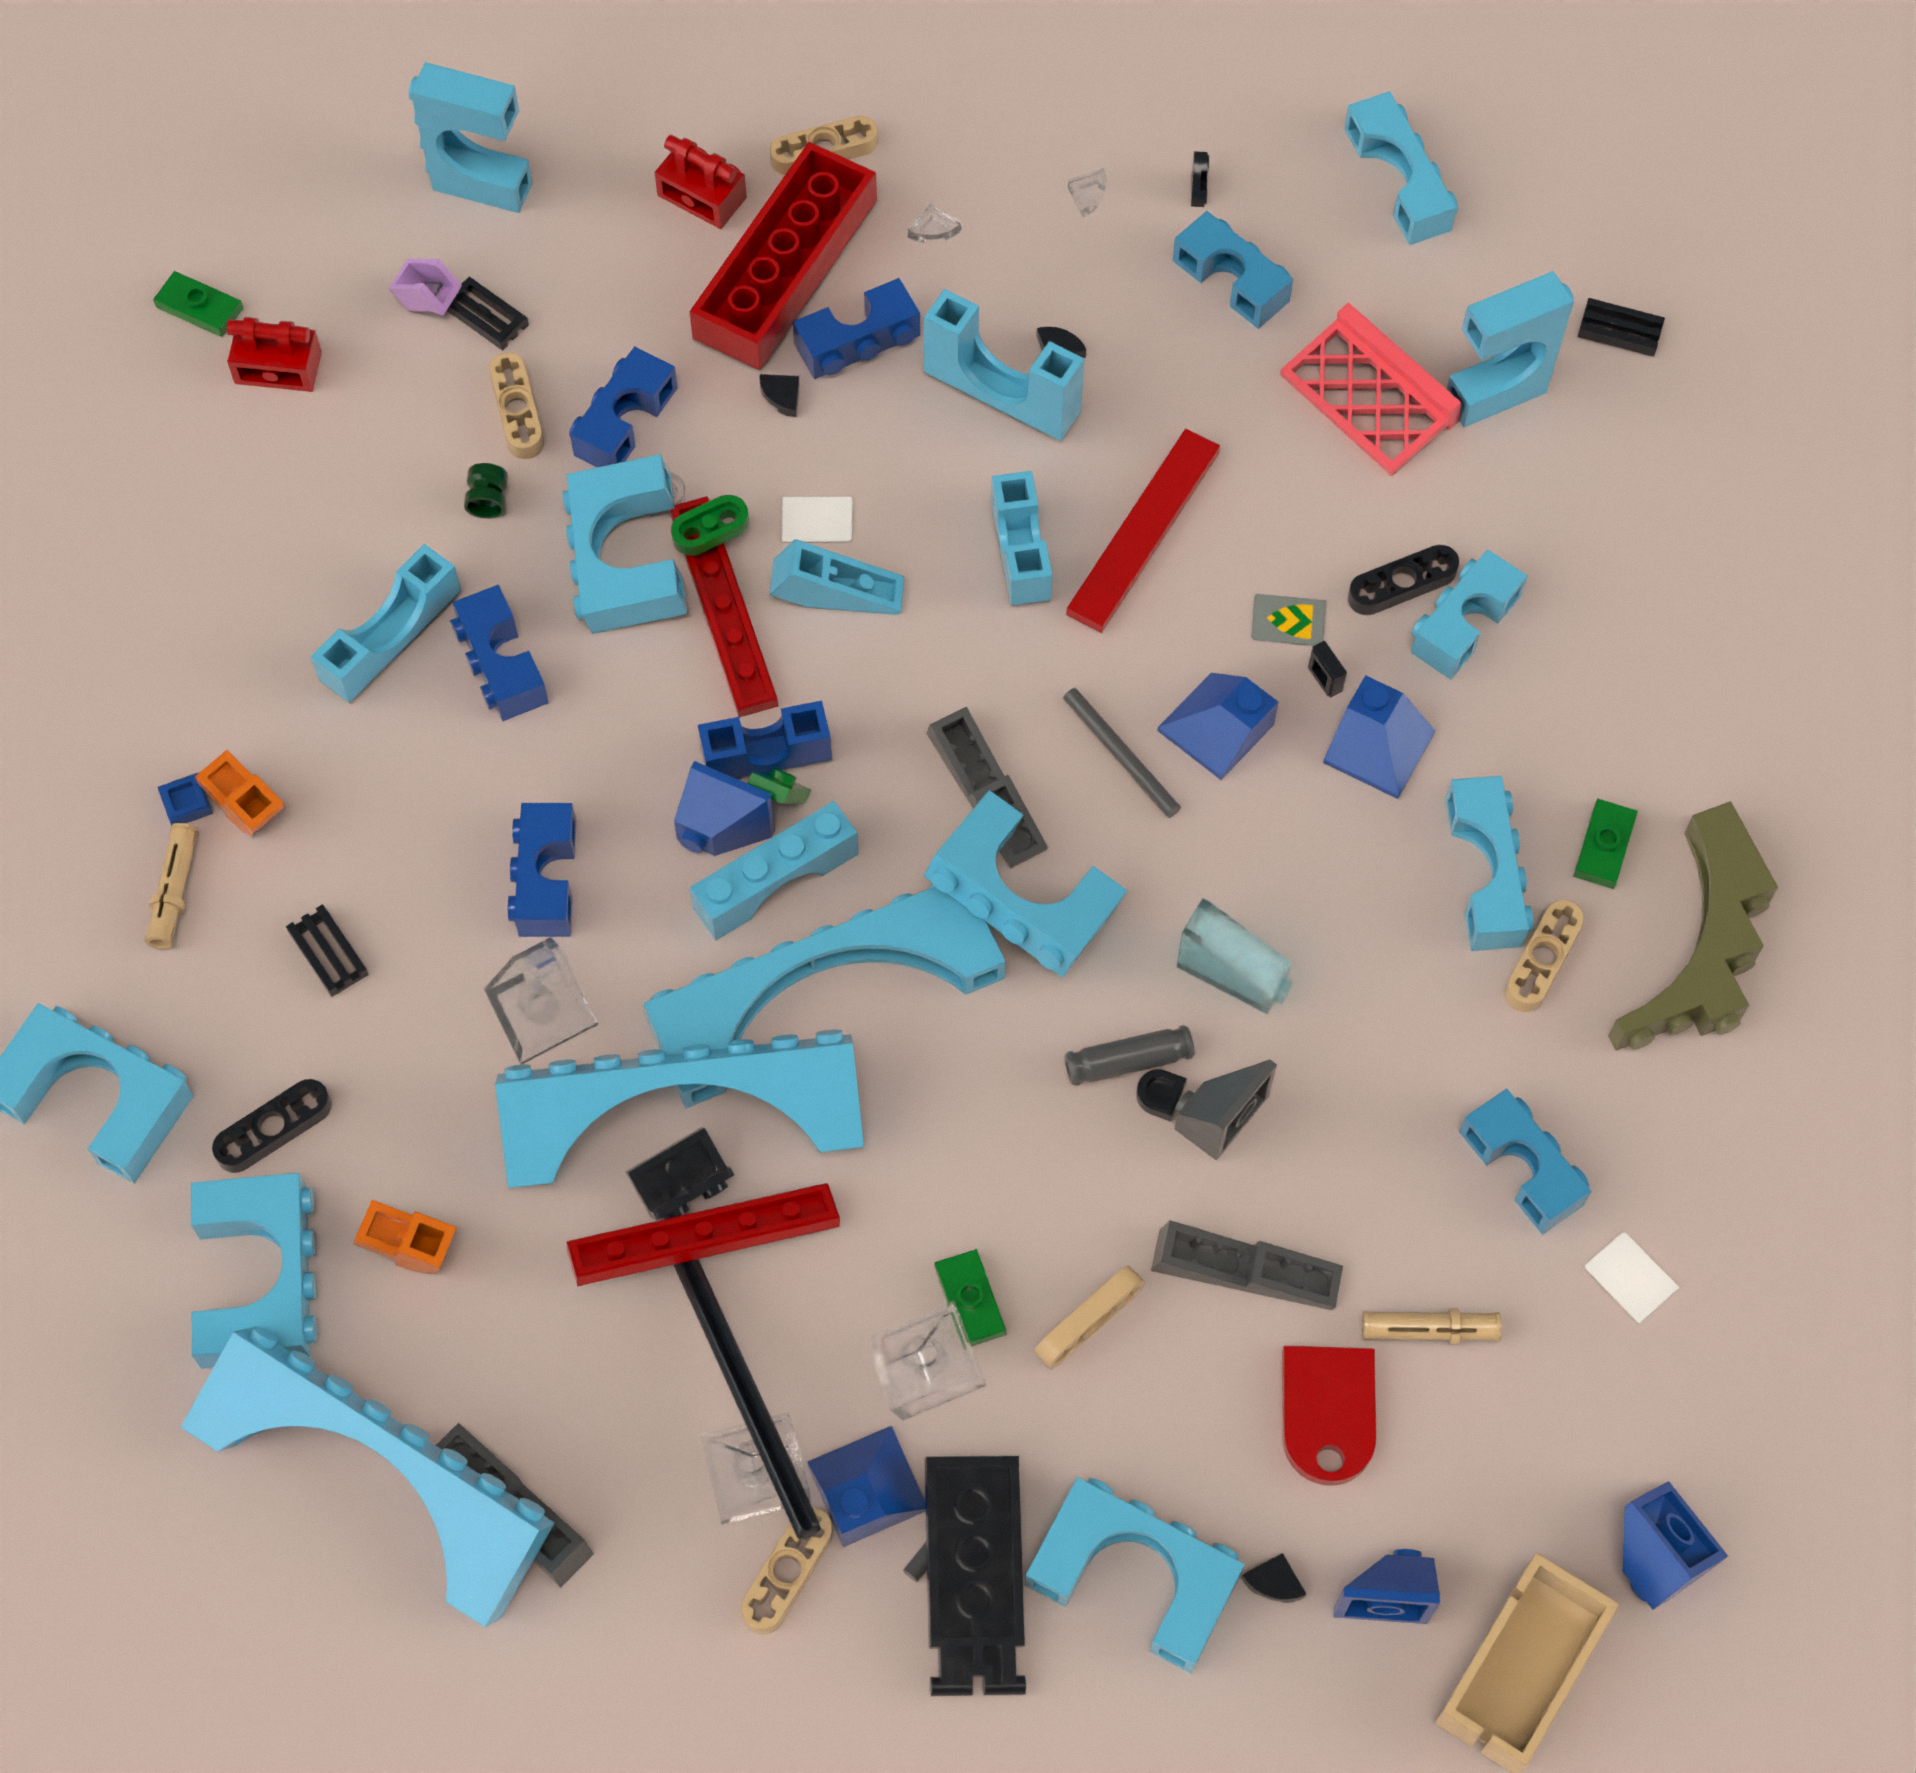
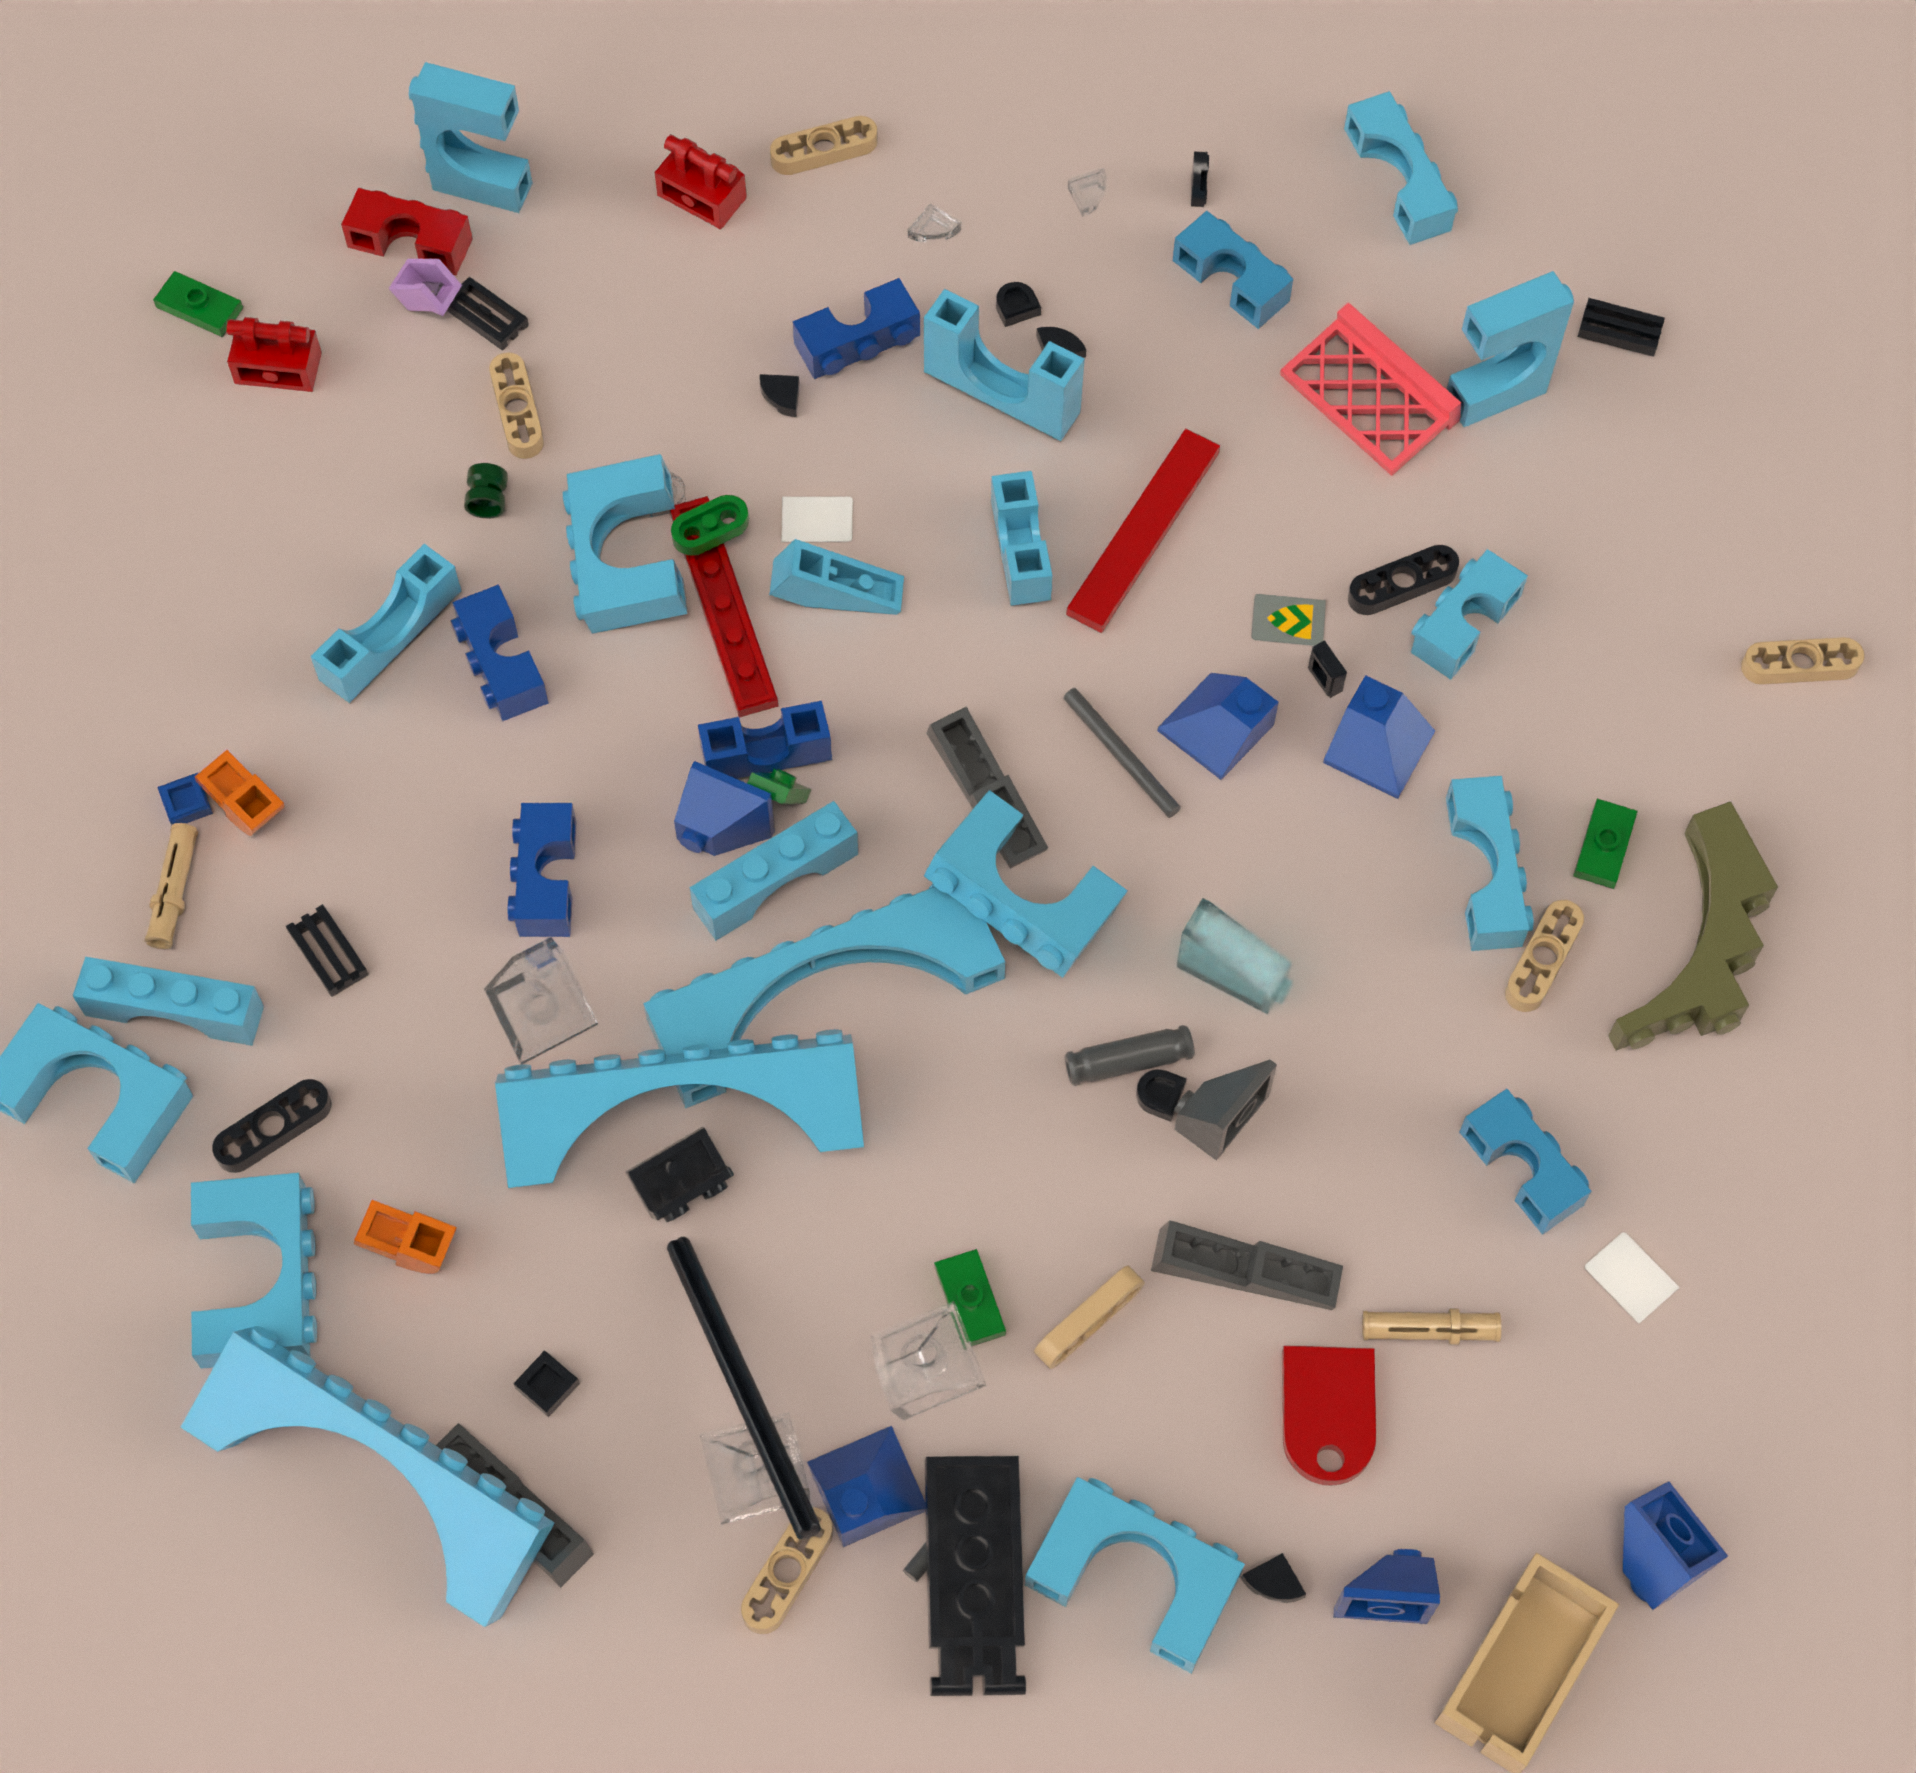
red tile [566,1183,840,1287] -> none
blue arch [569,346,678,467] -> none
red brick [689,141,877,371] -> none
none -> medium azure arch [73,956,264,1046]
none -> red arch [341,188,473,276]
none -> black tile [513,1350,580,1418]
none -> black tile [996,282,1042,327]
none -> tan beam [1741,637,1865,684]

